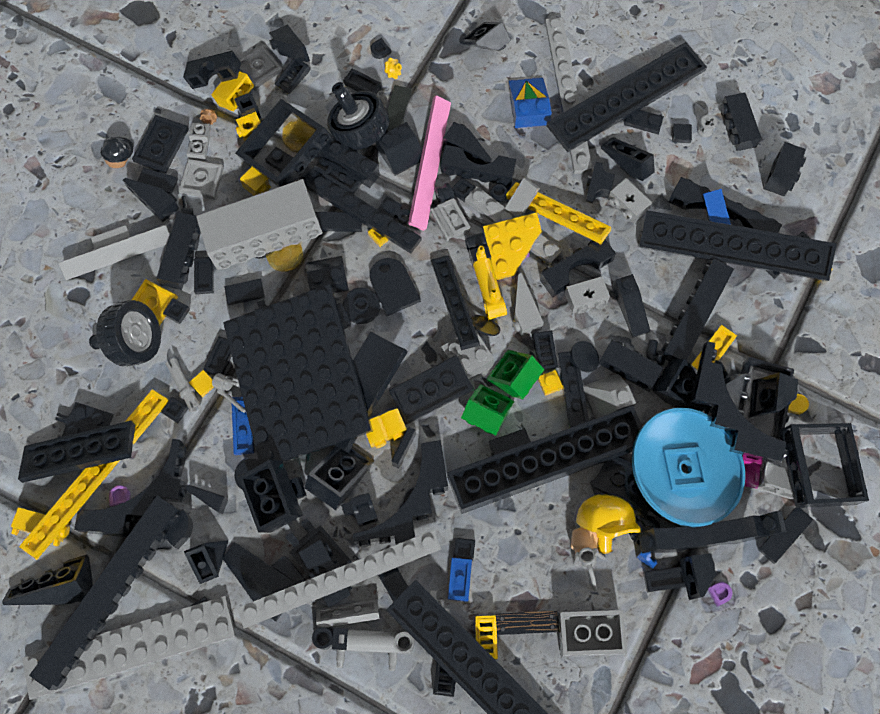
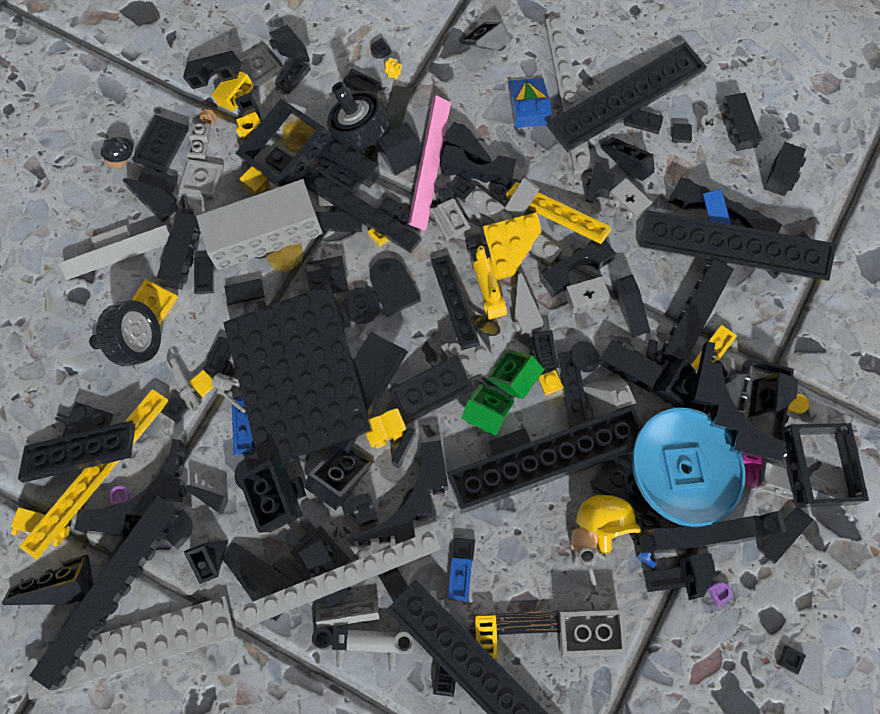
black plate [163,298,190,324] -> none
none -> black tile [777,645,806,675]

